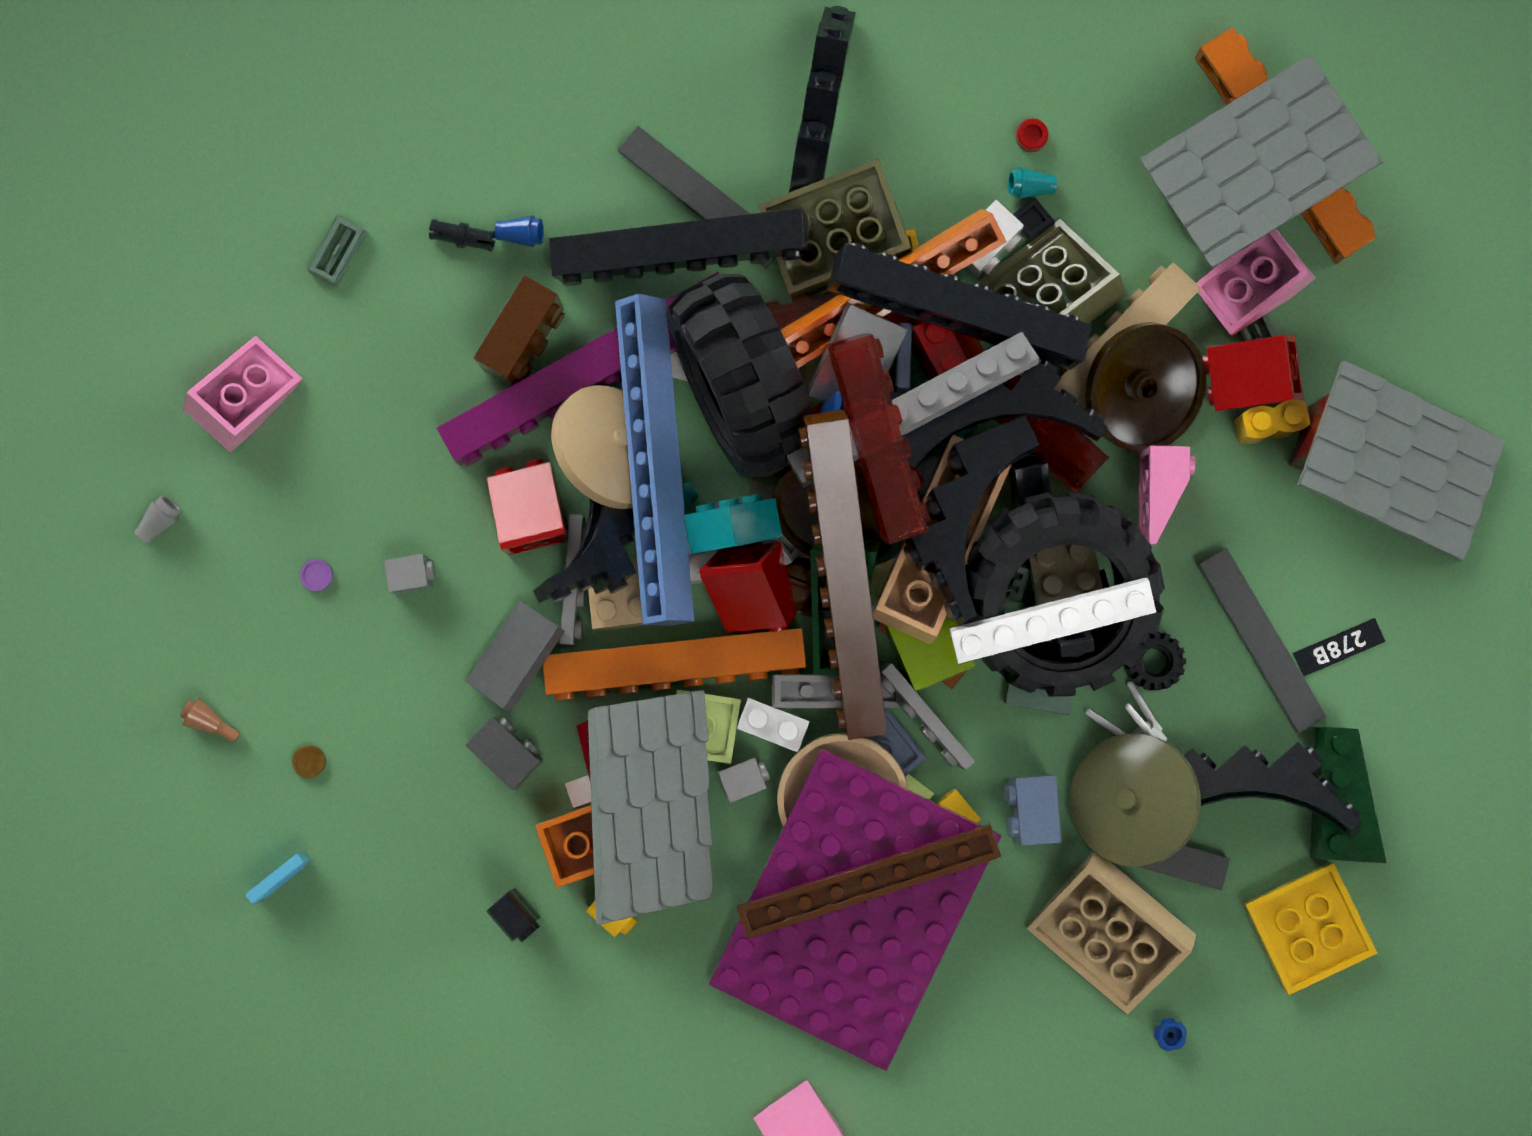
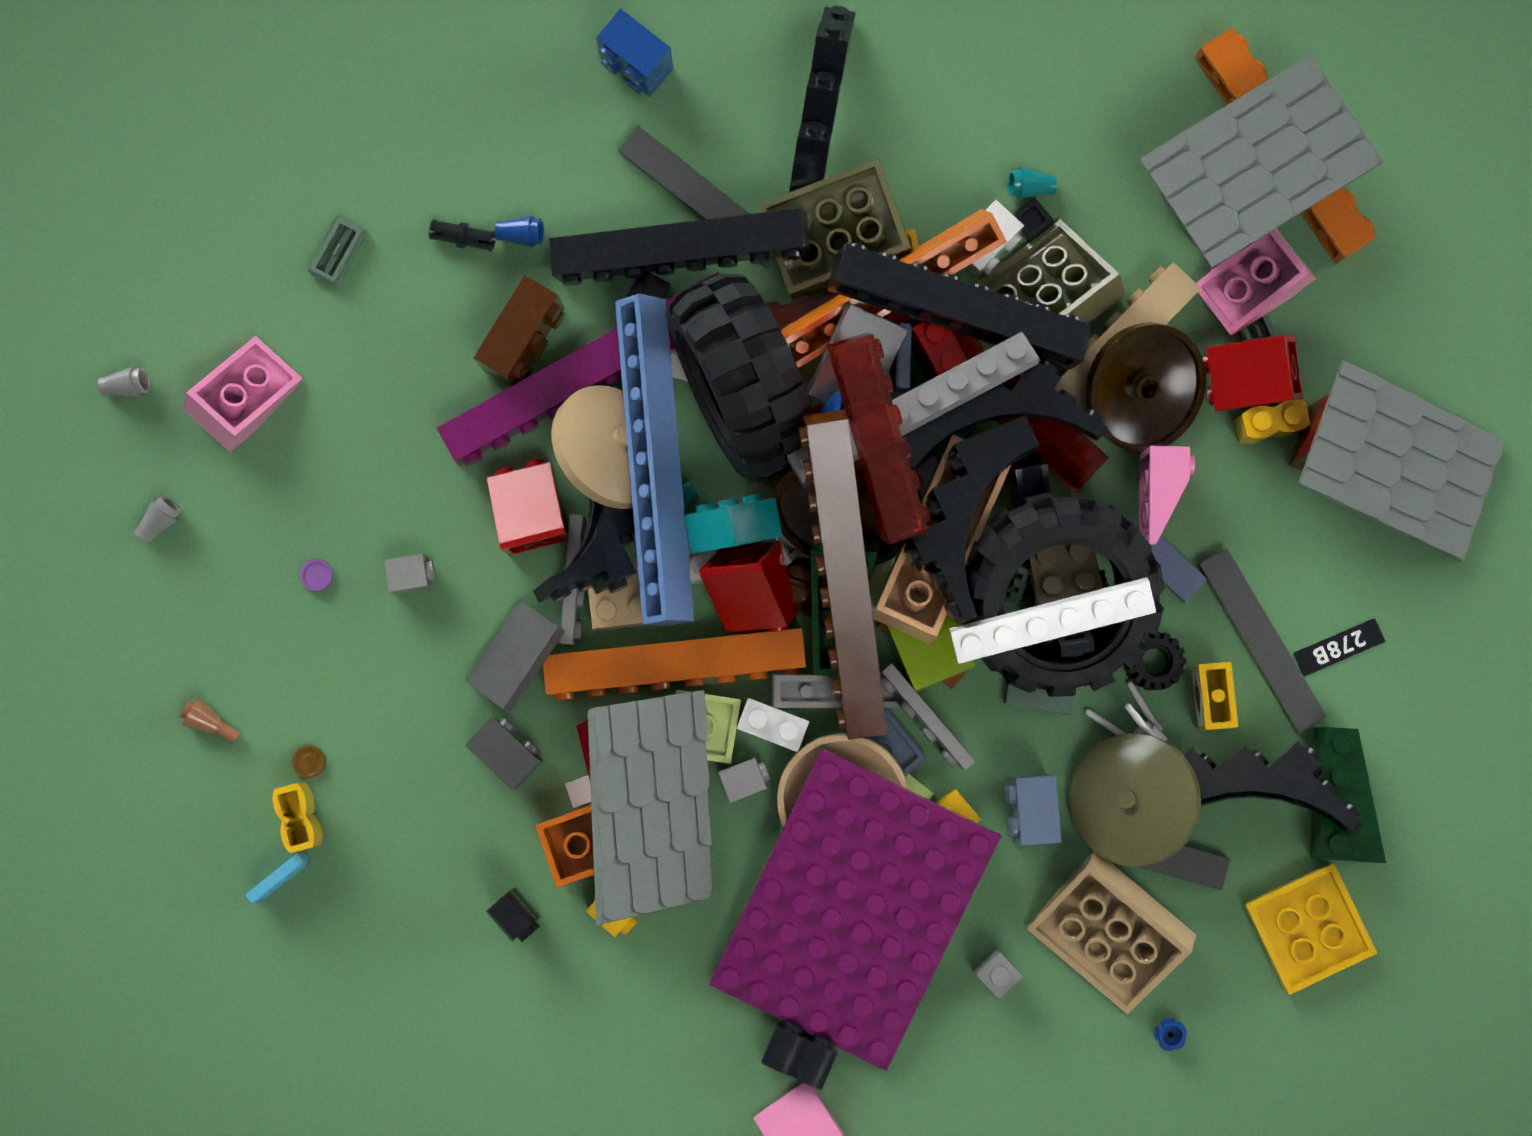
reddish brown plate [737,823,1001,939] -> none
red tile [1016,118,1049,153] -> none
none -> light grey cone [98,366,150,397]
none -> yellow brick [272,782,323,853]
none -> blue brick [596,8,674,97]
none -> black tile [627,272,671,299]
none -> black brick [761,1021,838,1090]
none -> light grey brick [973,949,1023,1000]
none -> sand blue tile [1151,536,1208,603]
none -> yellow brick [1191,662,1239,730]

